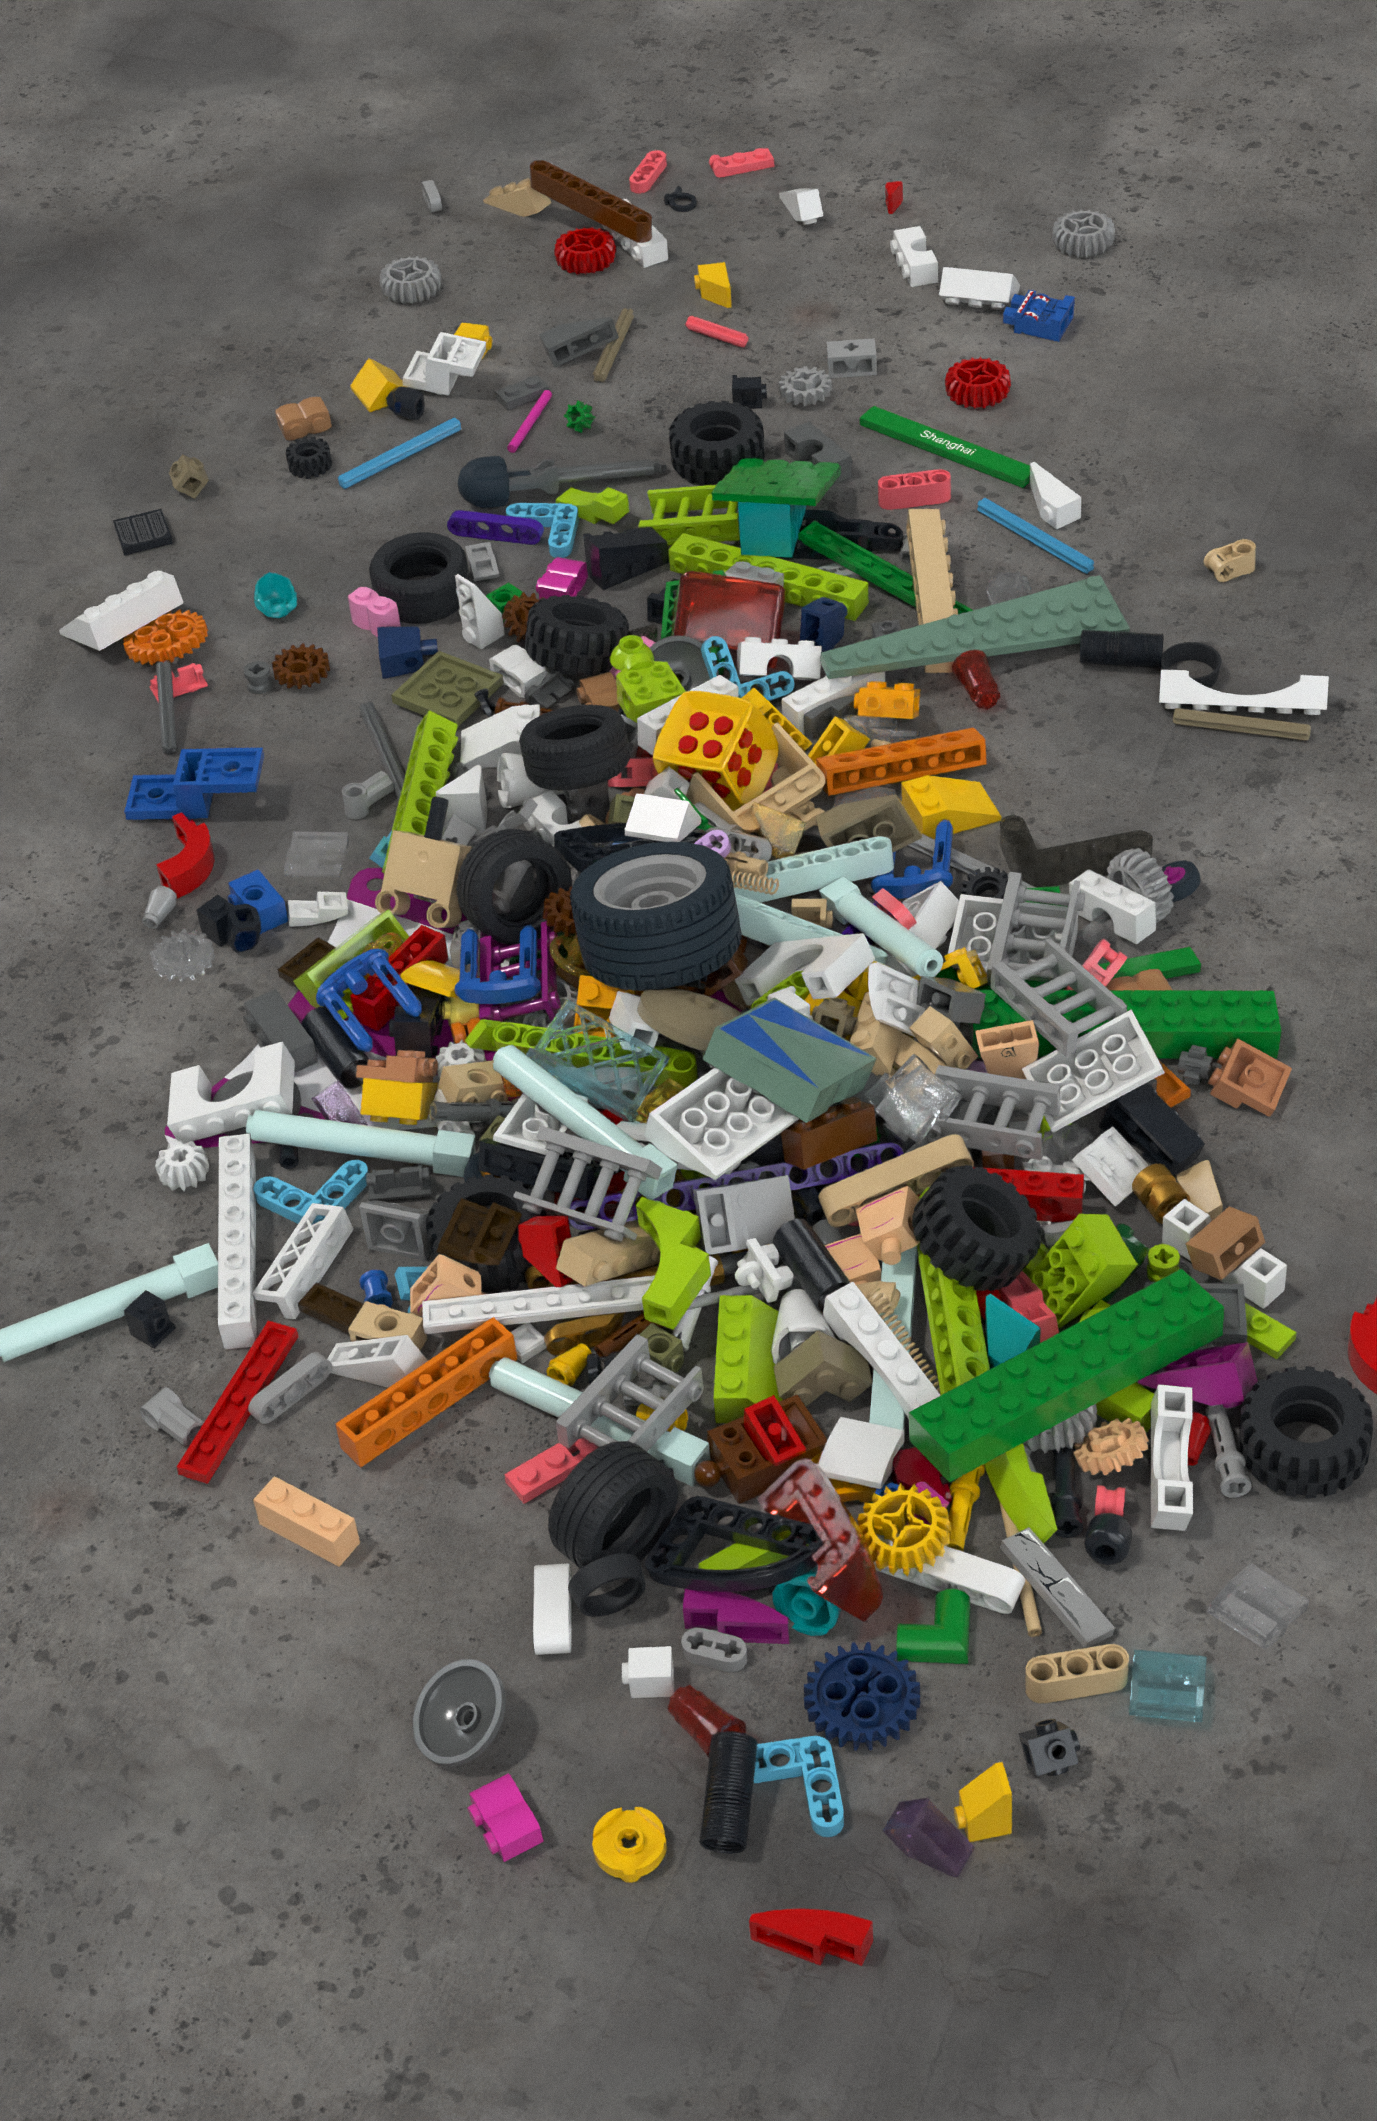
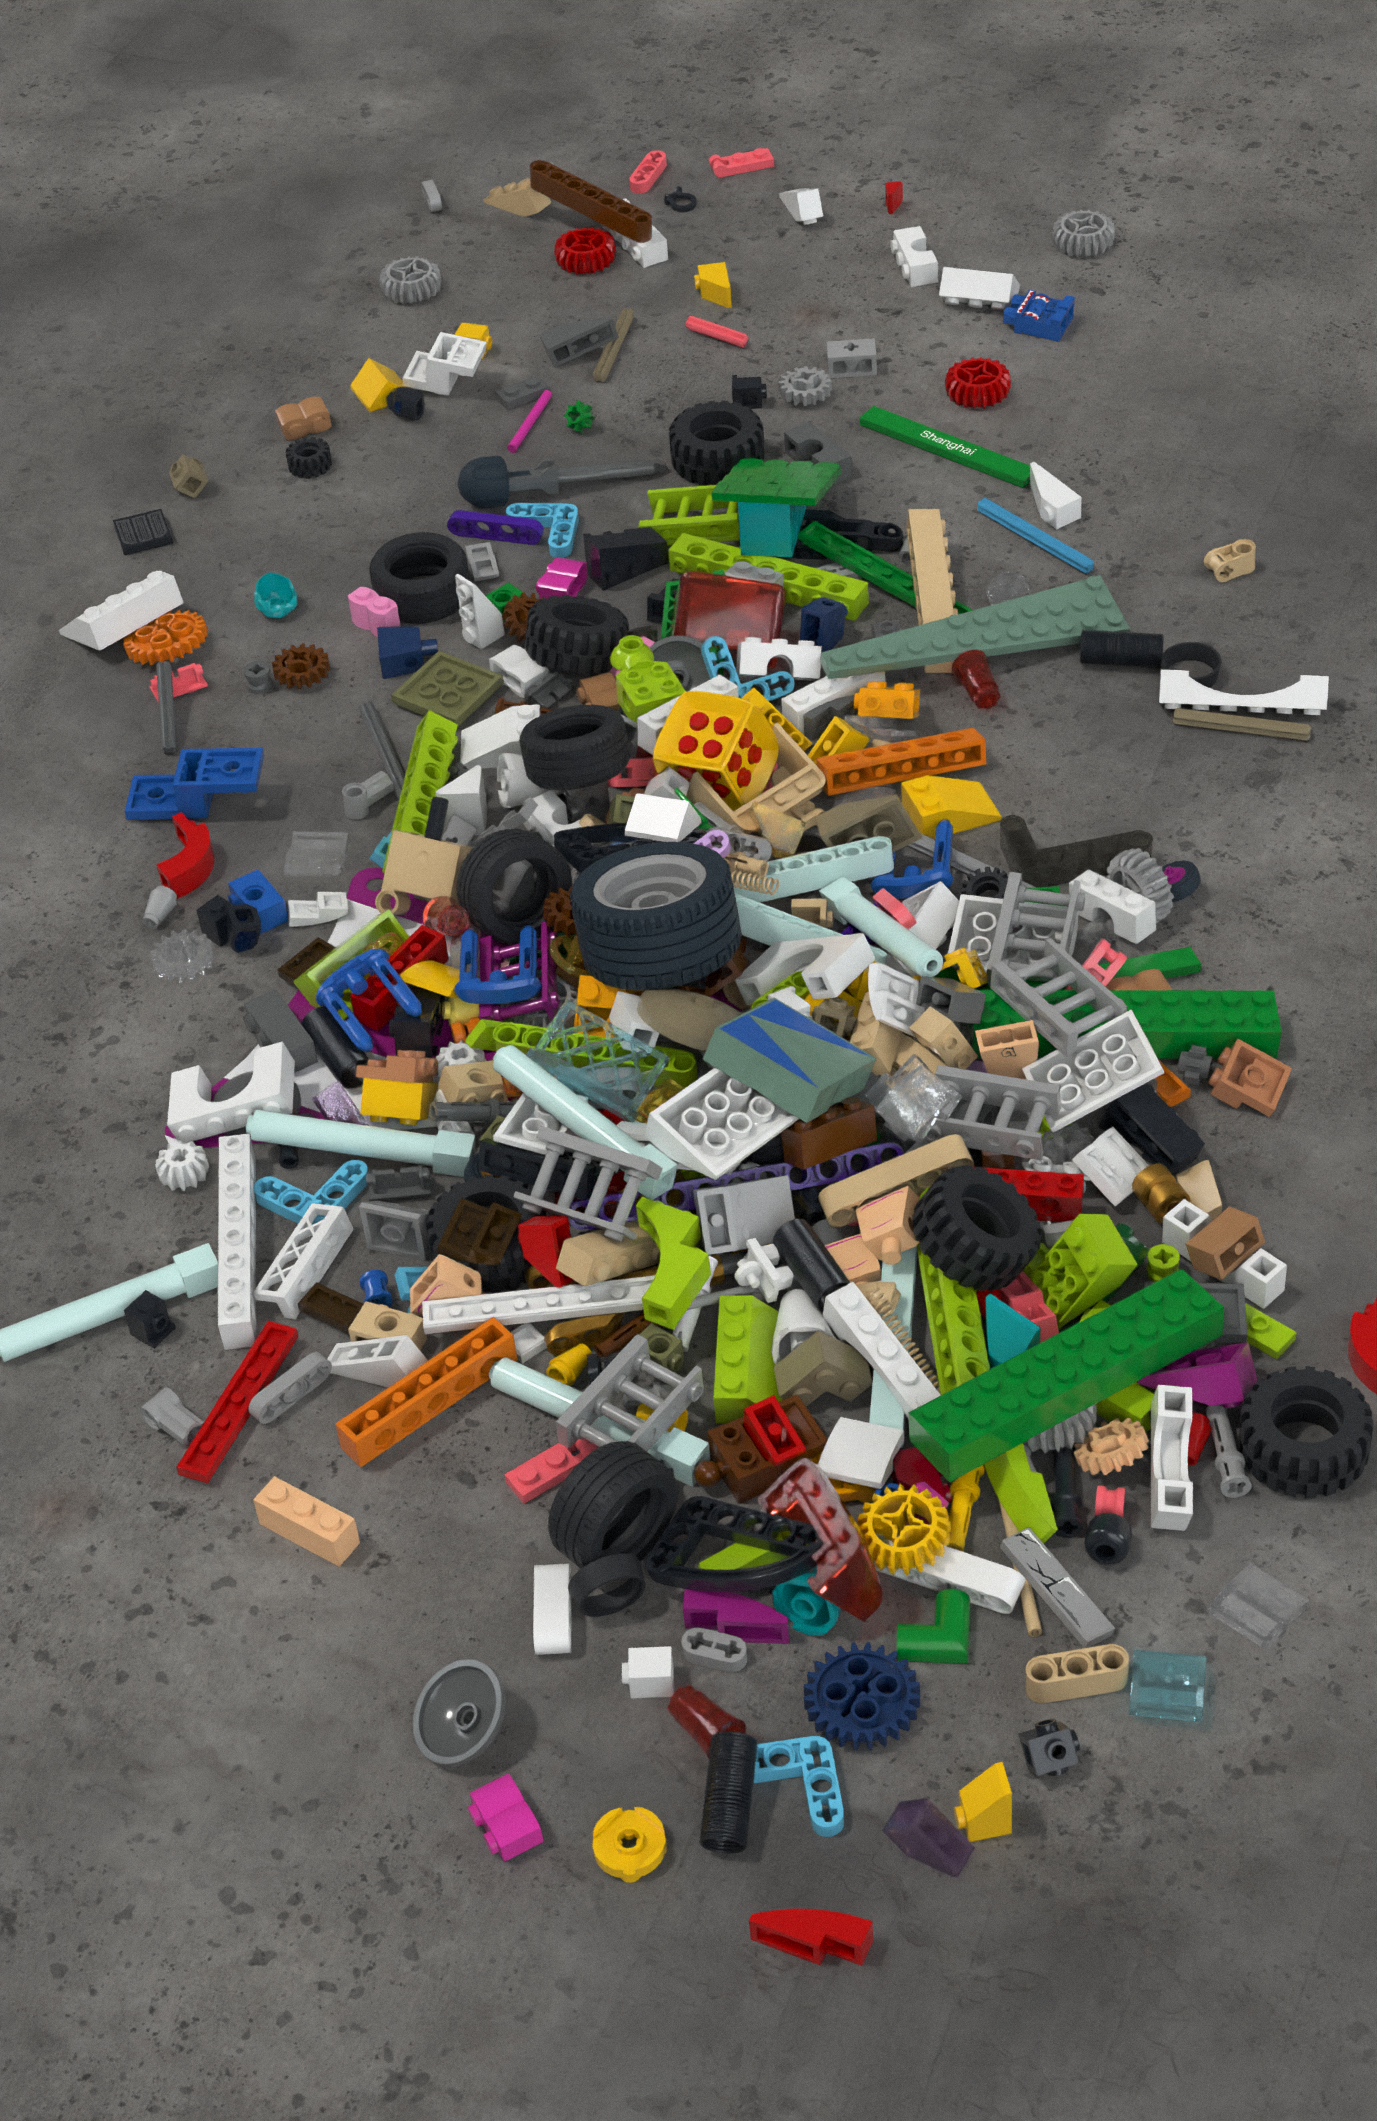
dark azure axle [338,418,461,489] -> none
black piece [474,688,496,718] -> none
lime slope [555,487,629,524] -> none
coral beam [878,469,951,510] -> none
none -> clear red plant [423,896,470,937]

